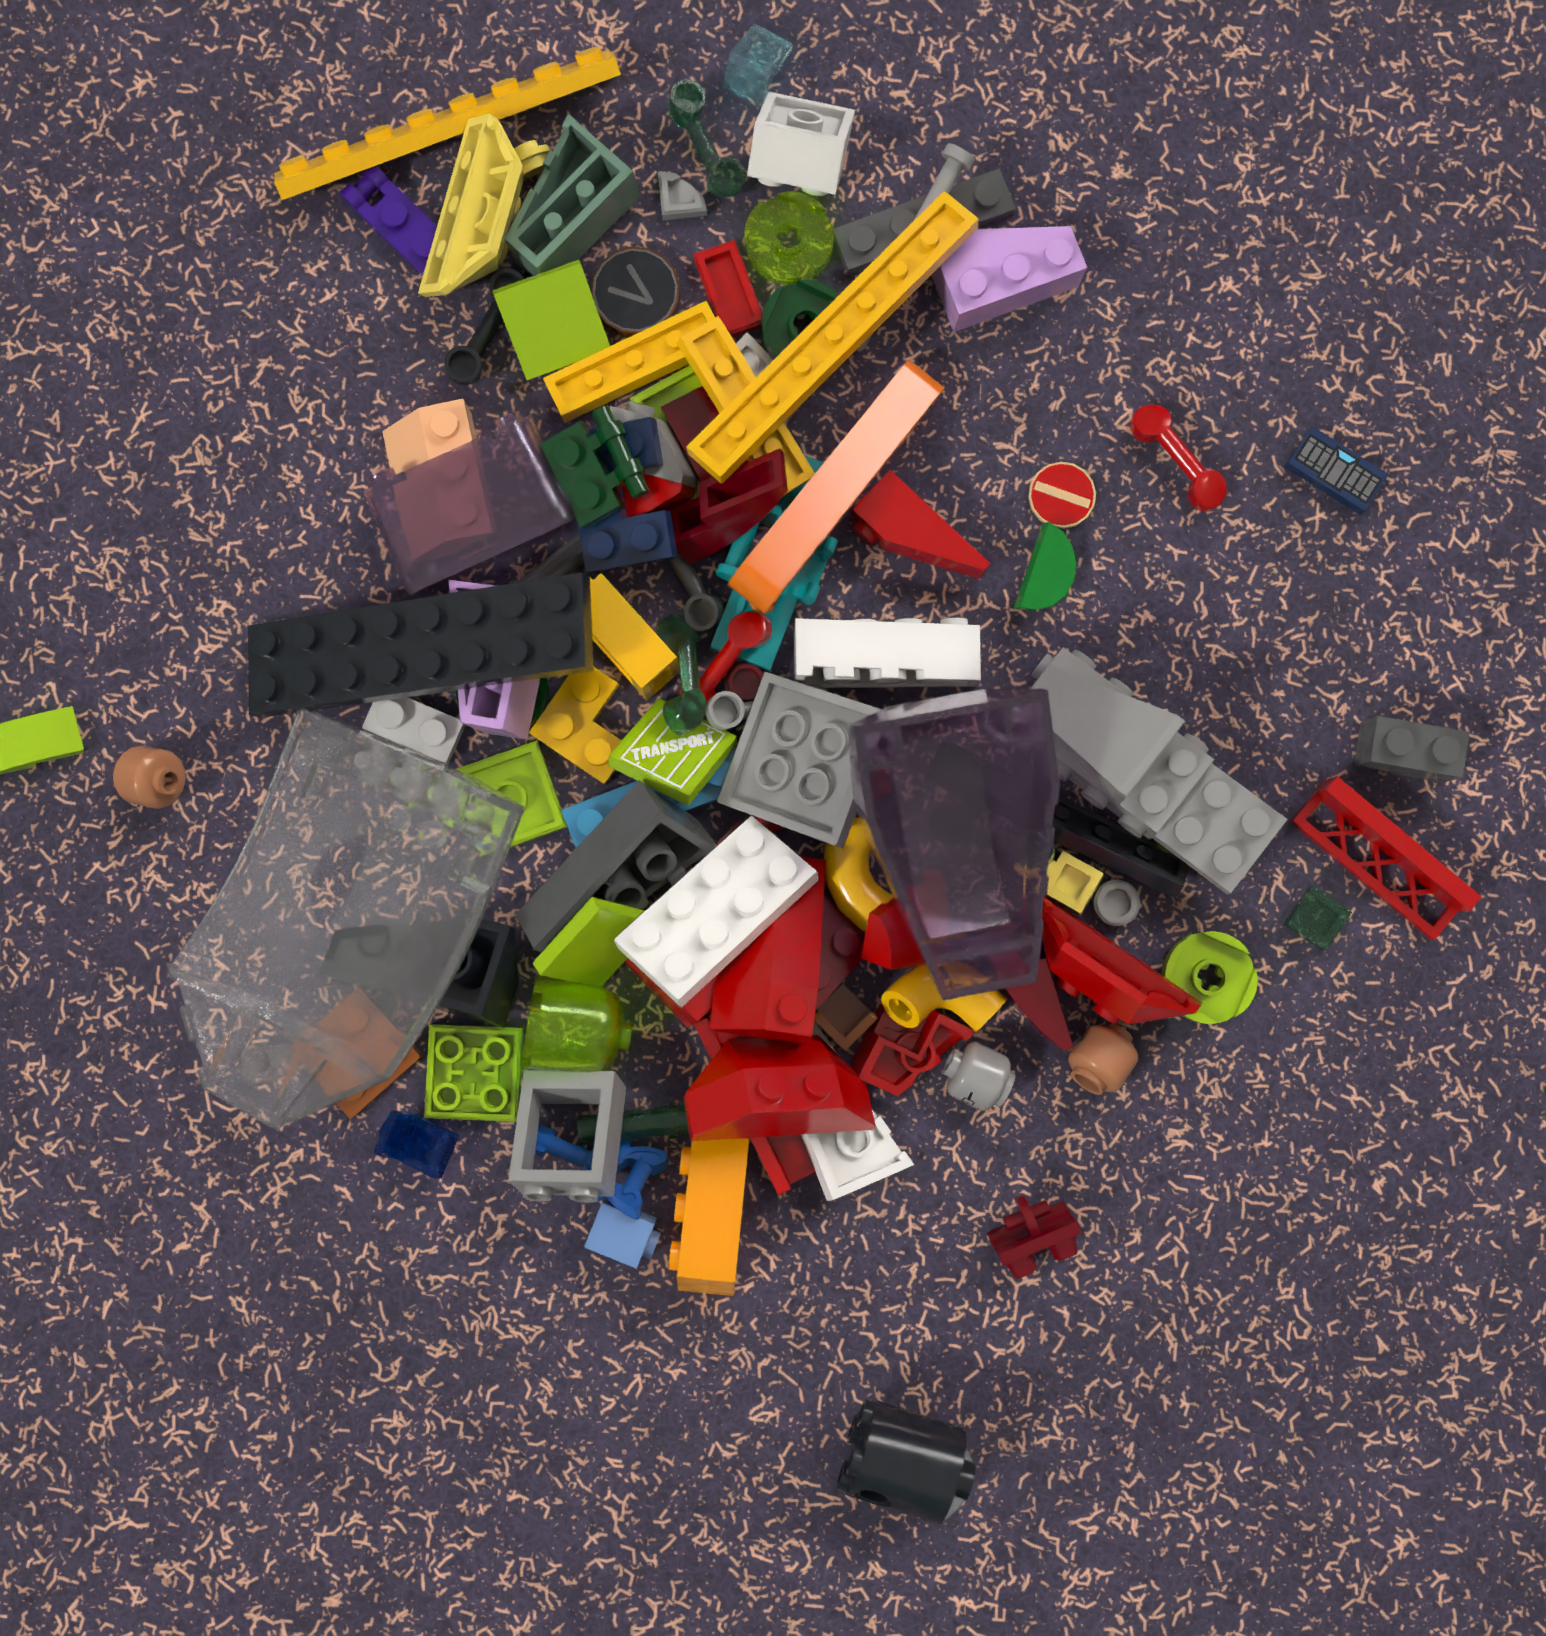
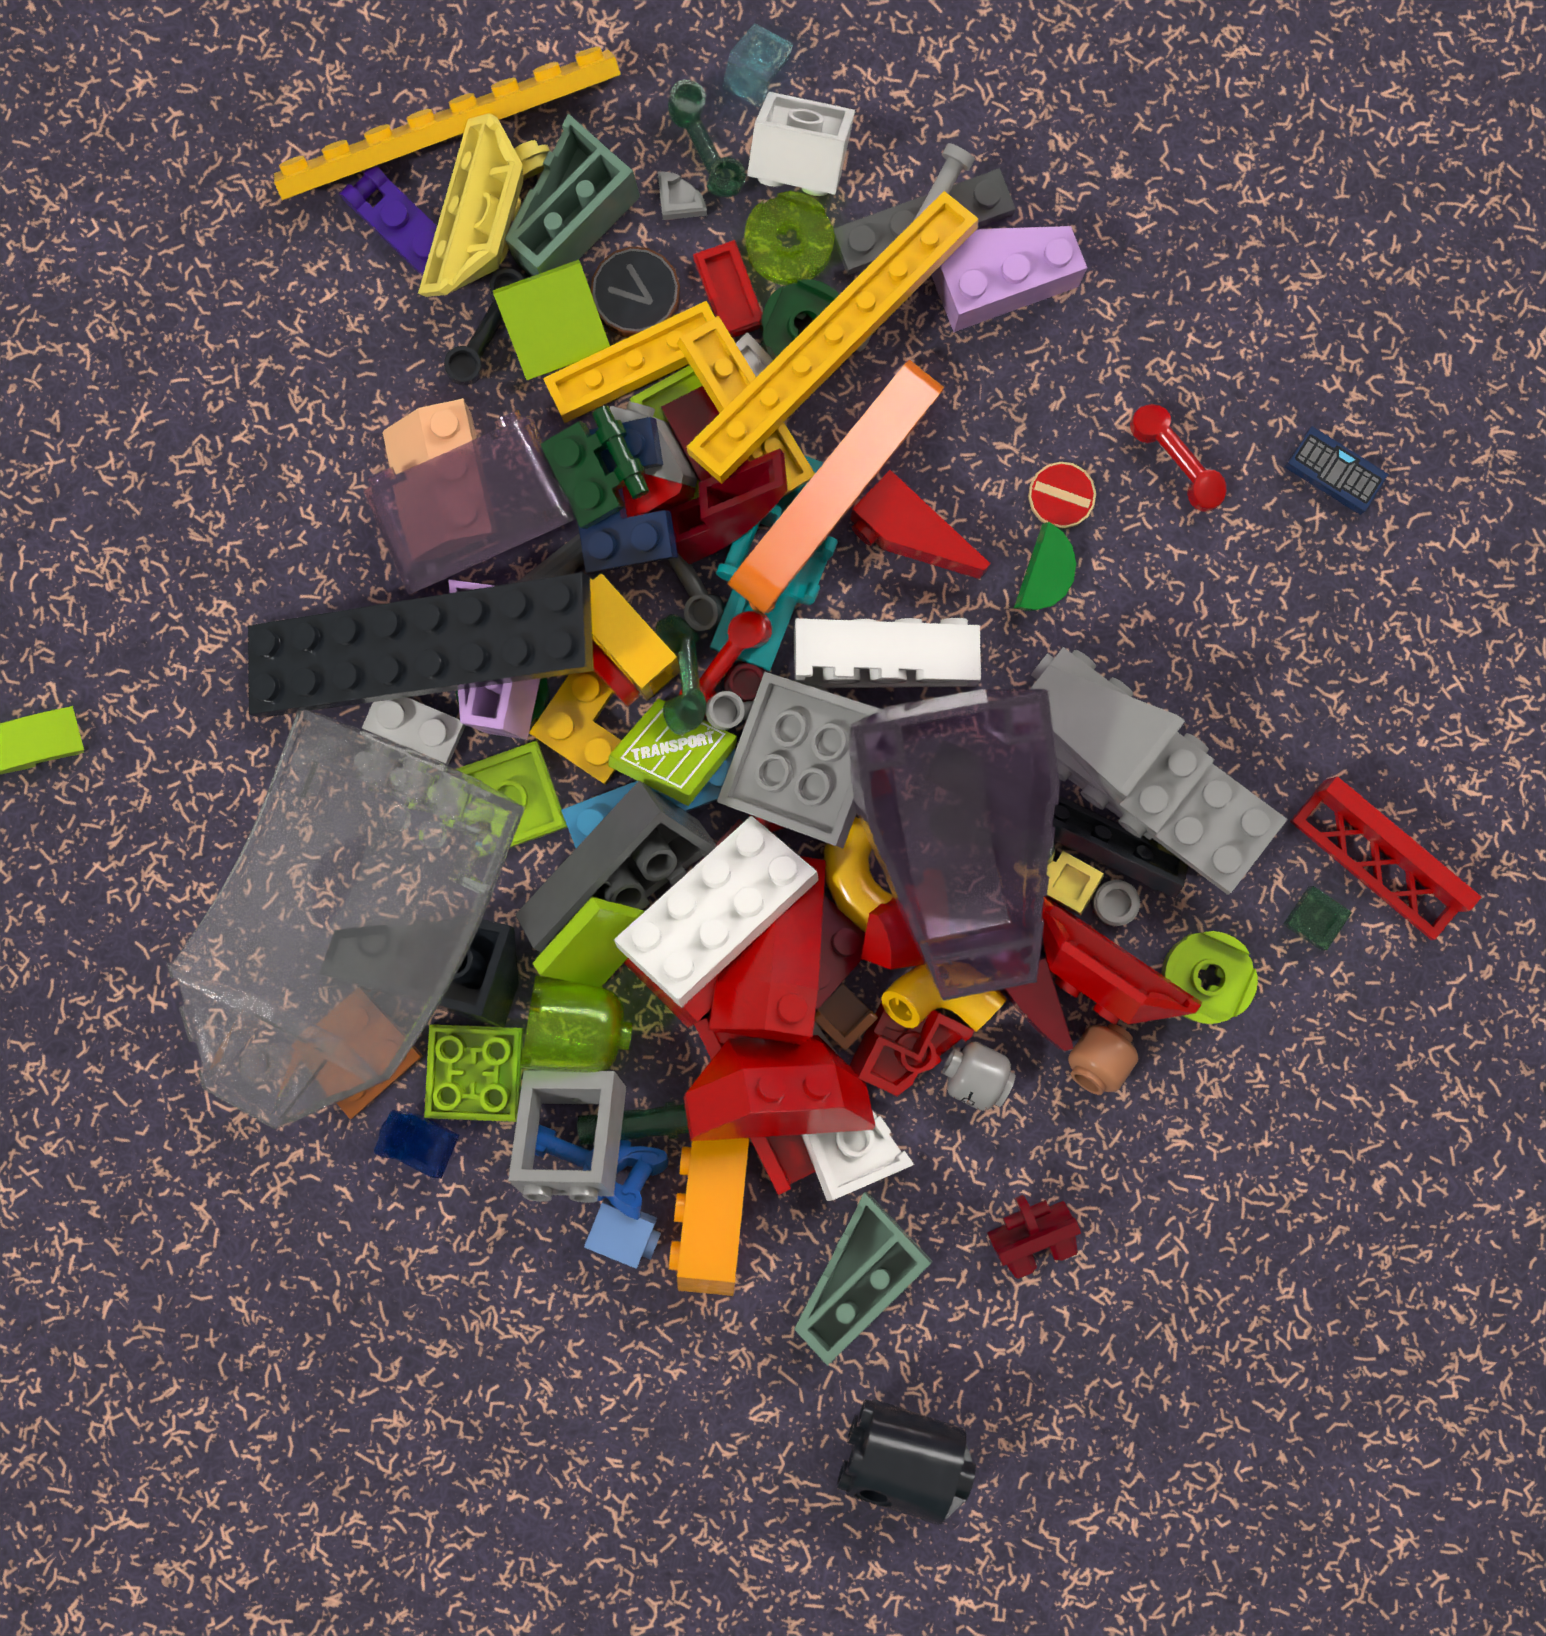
nougat head [113,745,186,809] -> none
dark grey brick [1354,716,1470,783] -> none
none -> red tile [592,639,640,707]
none -> sand green wedge [794,1192,932,1366]

